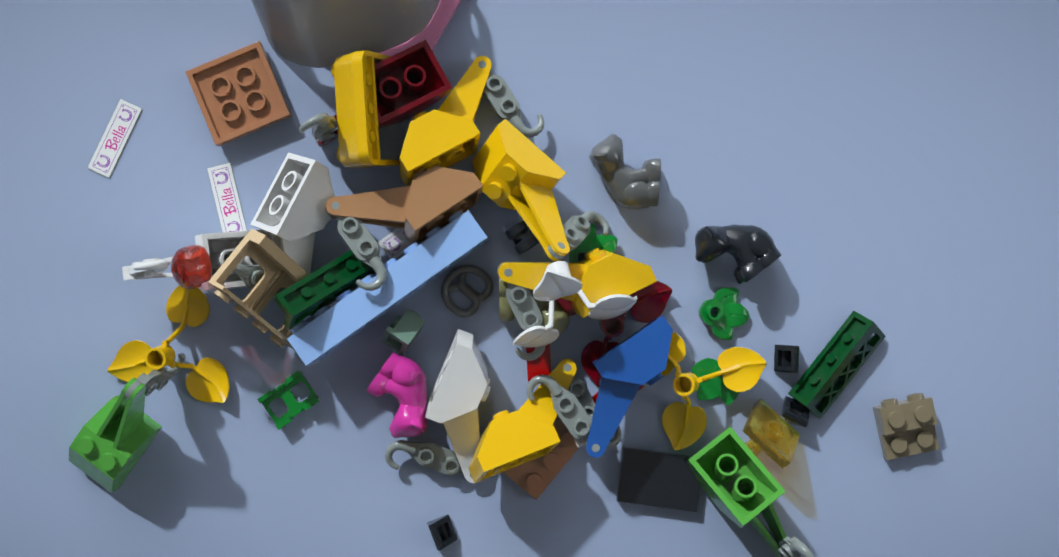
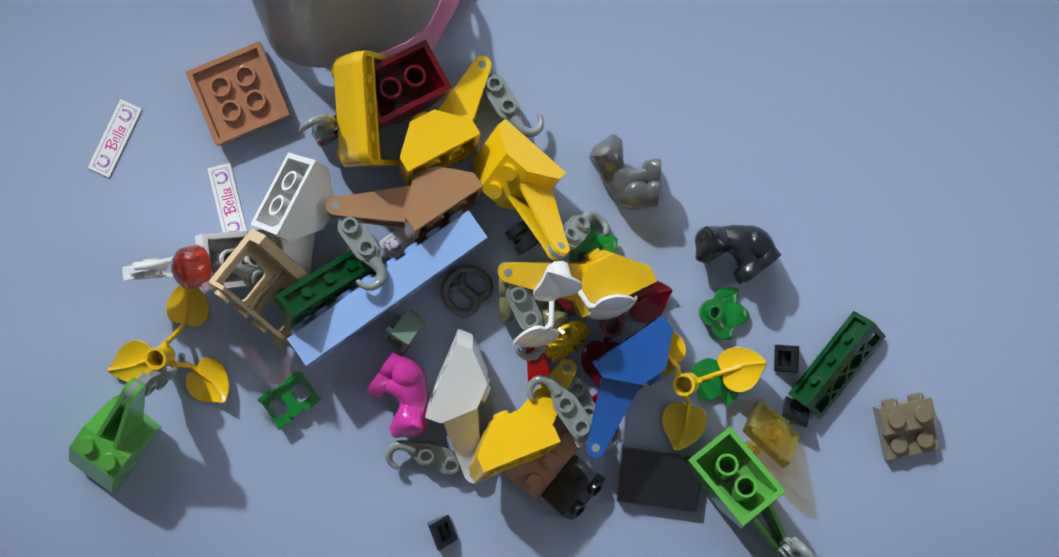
none -> black bracket [541,454,605,520]
none -> yellow wheel [544,320,591,362]

